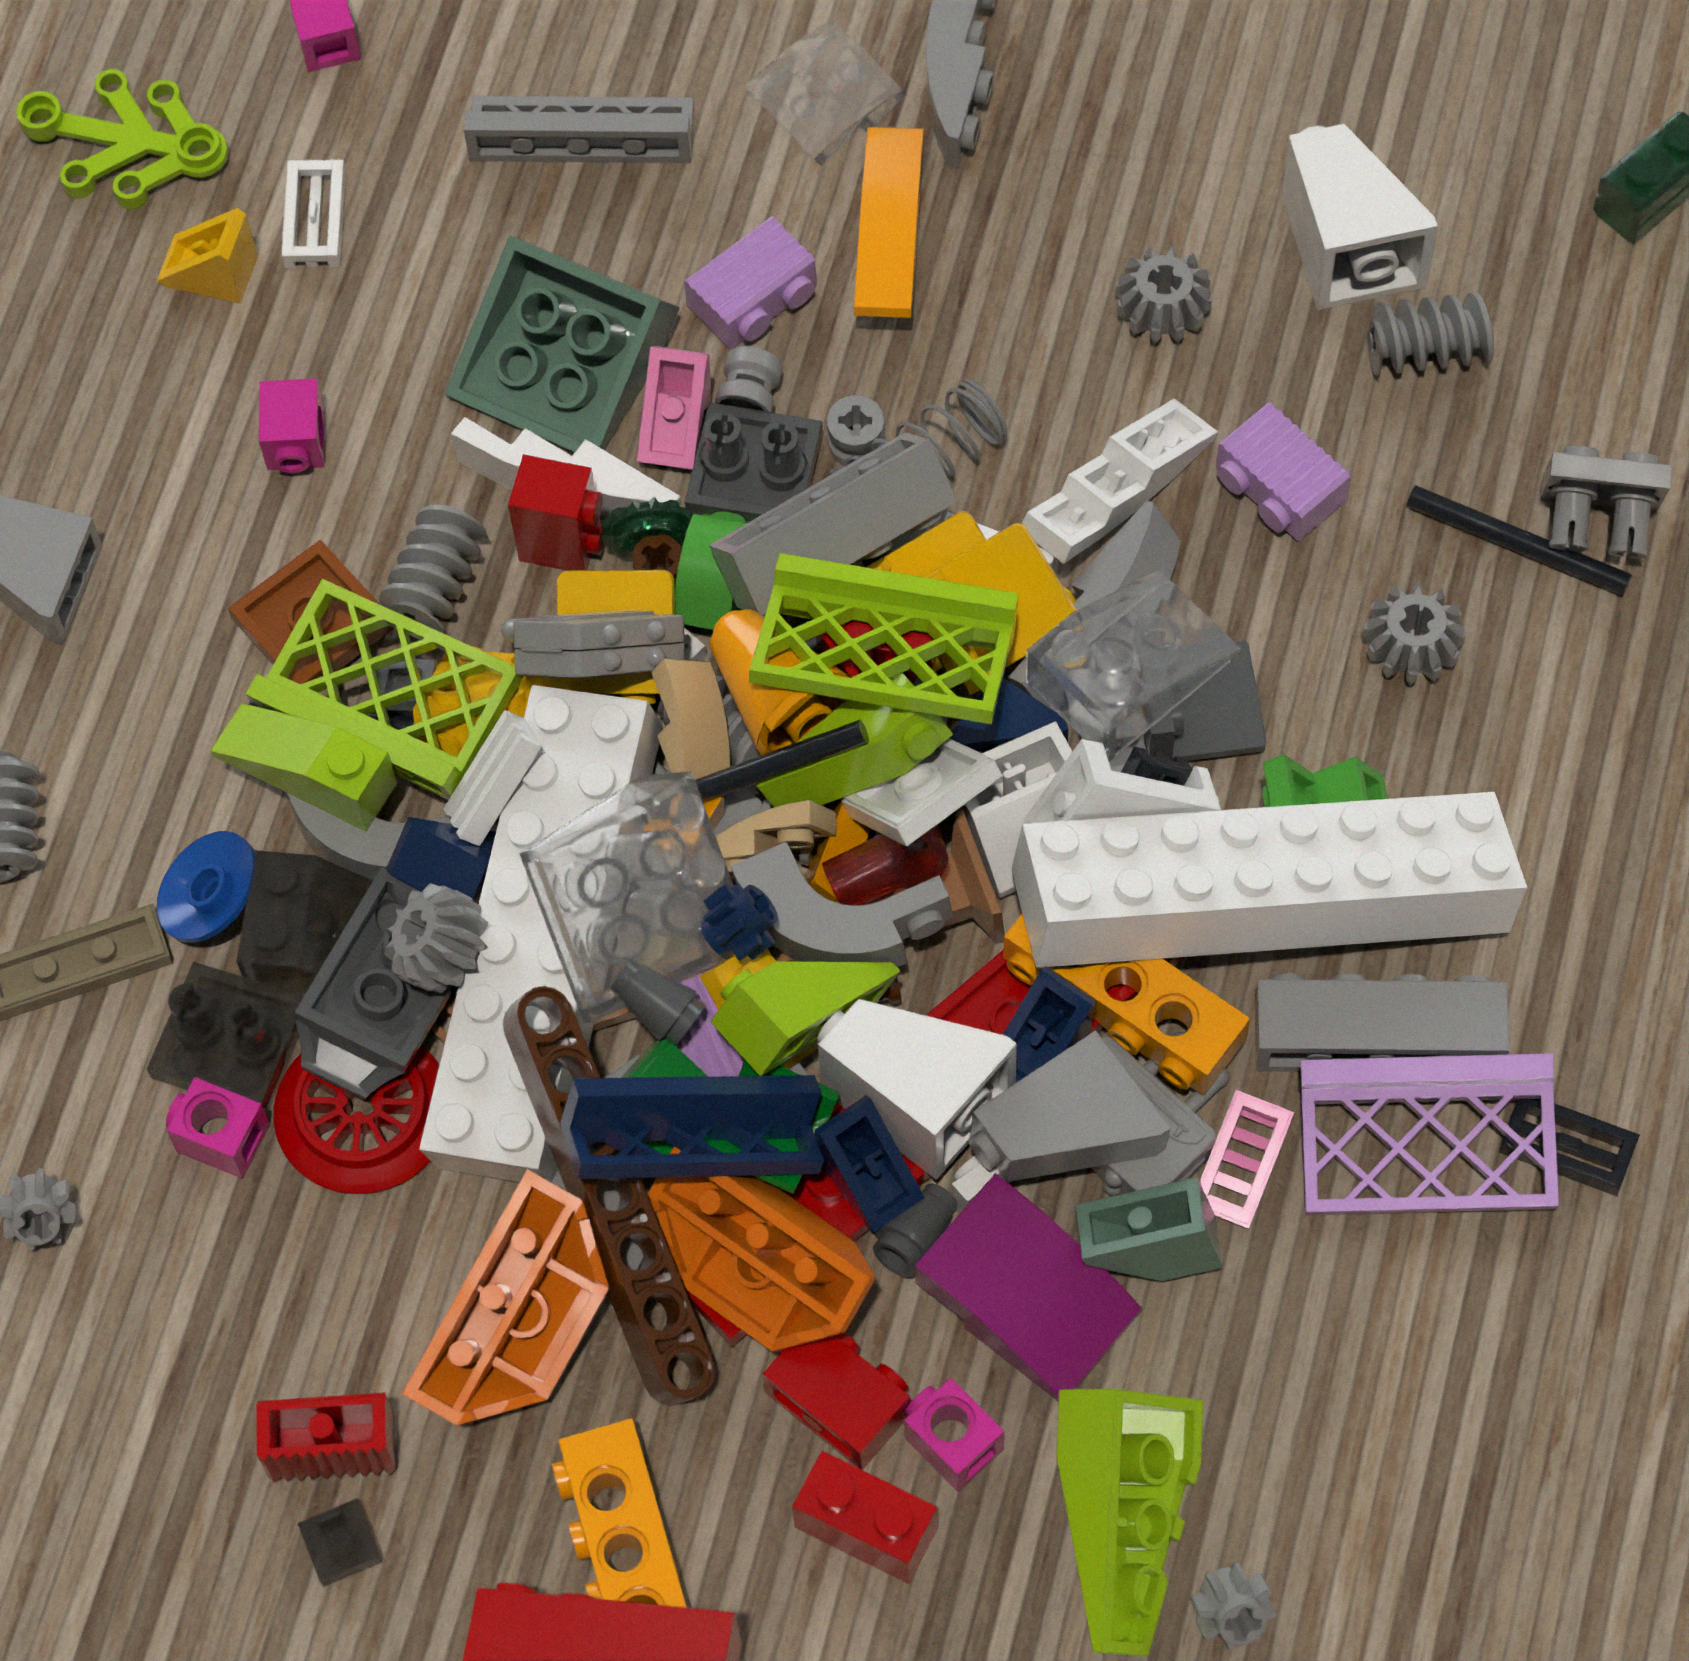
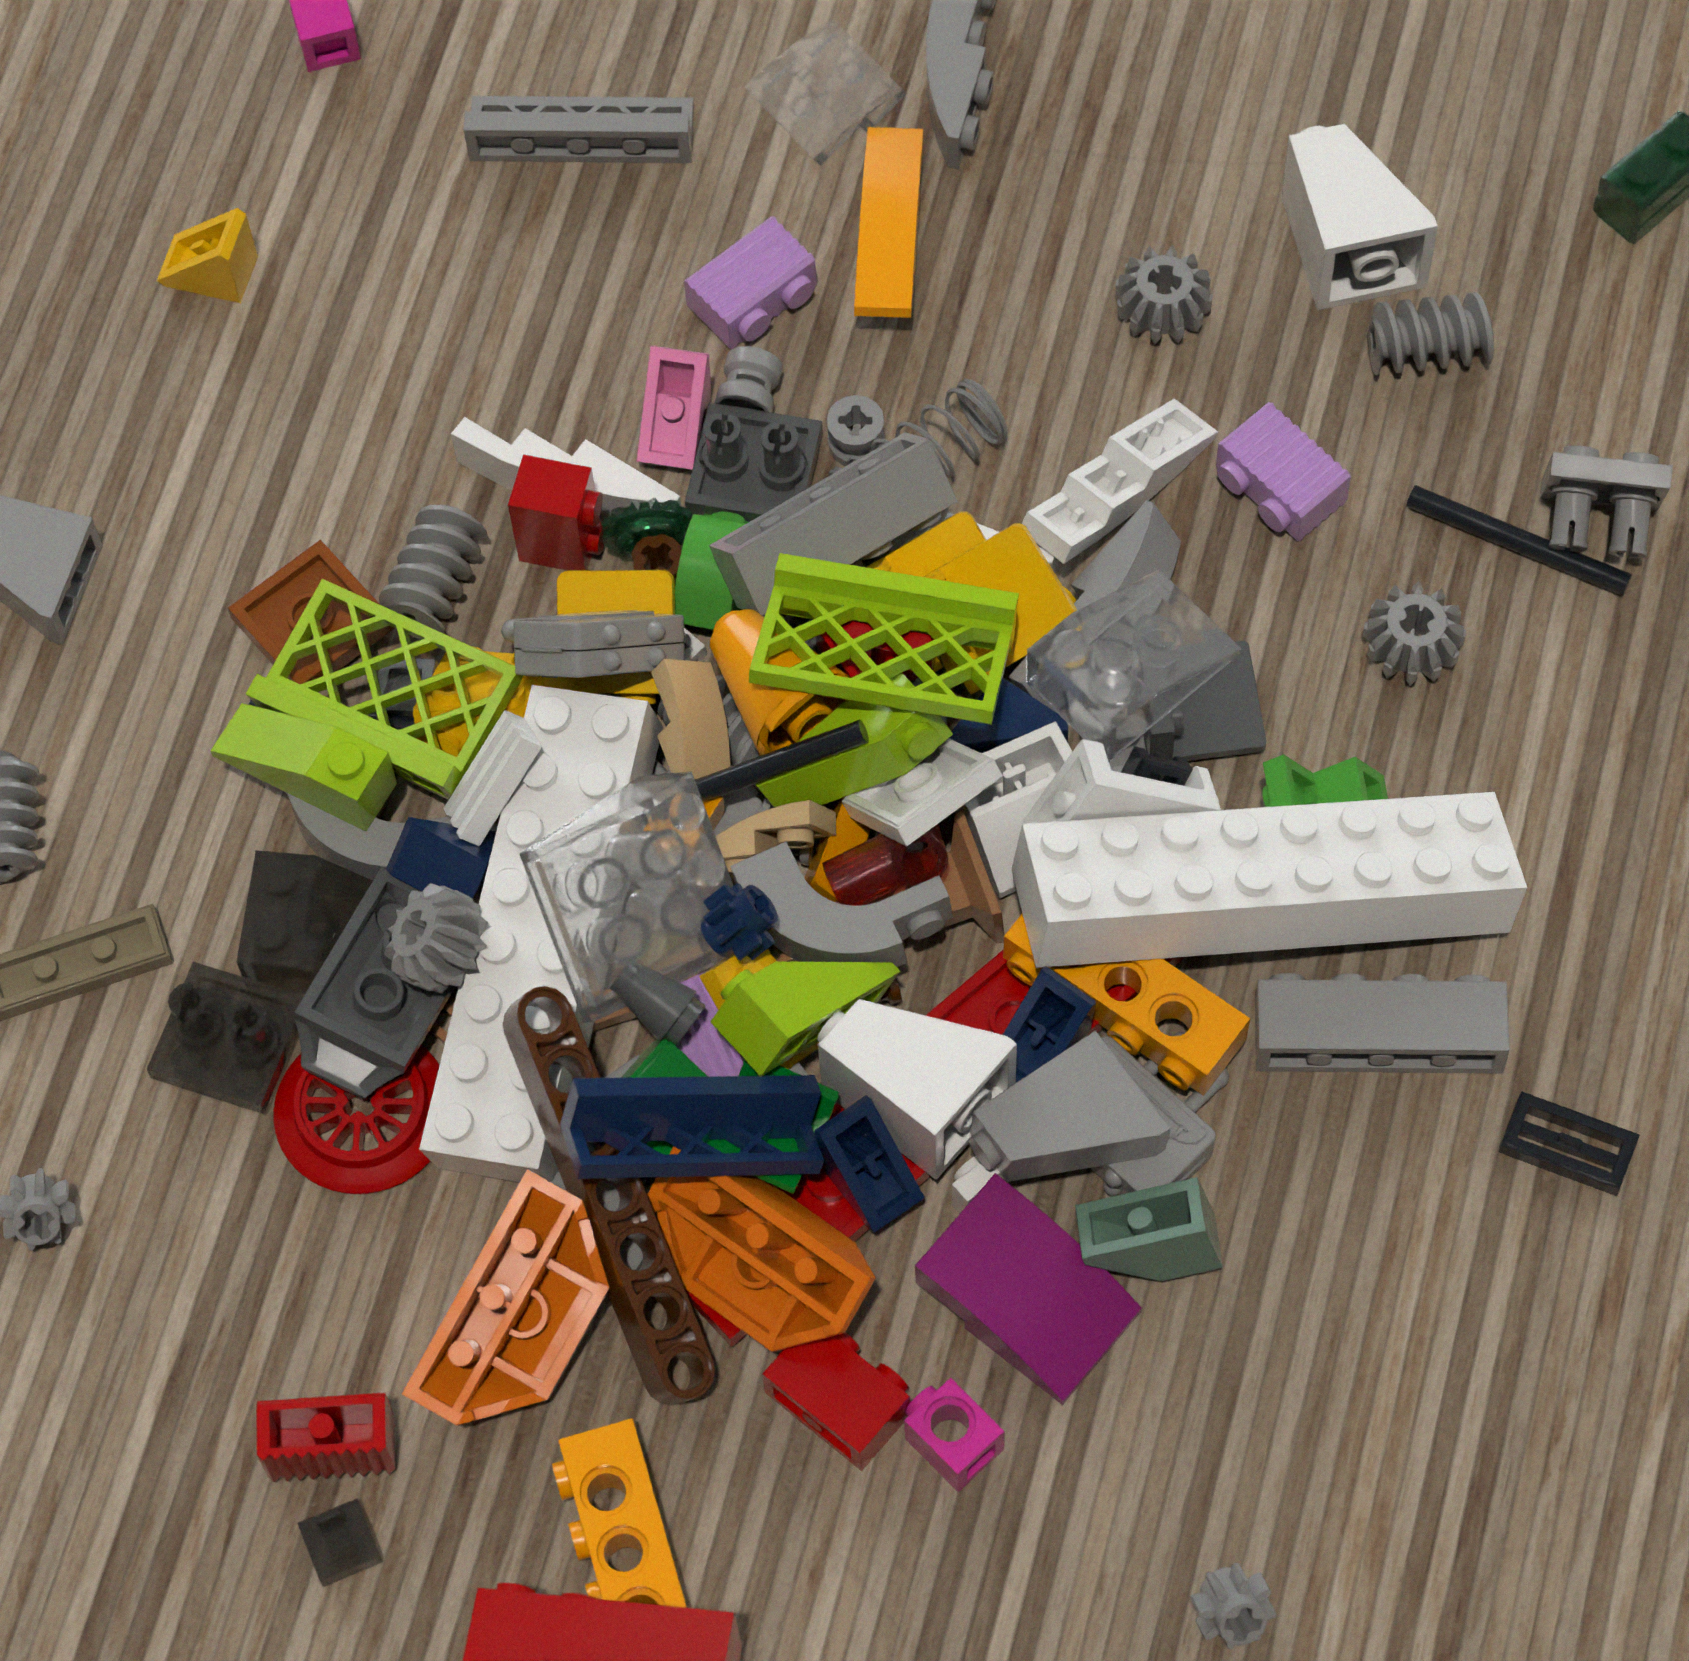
lime plant [16,69,228,210] -> none
blue dish [157,831,258,943] -> none
dark pink brick [166,1077,270,1179] -> none
dark pink brick [259,378,325,473] -> none
white tile [281,160,346,268] -> none
sand green slope [444,235,680,452] -> none
red brick [792,1450,938,1584] -> none
dark grey cone [873,1183,957,1278] -> none
lime wedge [1056,1388,1204,1656] -> none
bright pink slope [1200,1090,1294,1229] -> none
lavender fence [1301,1053,1559,1215] -> none

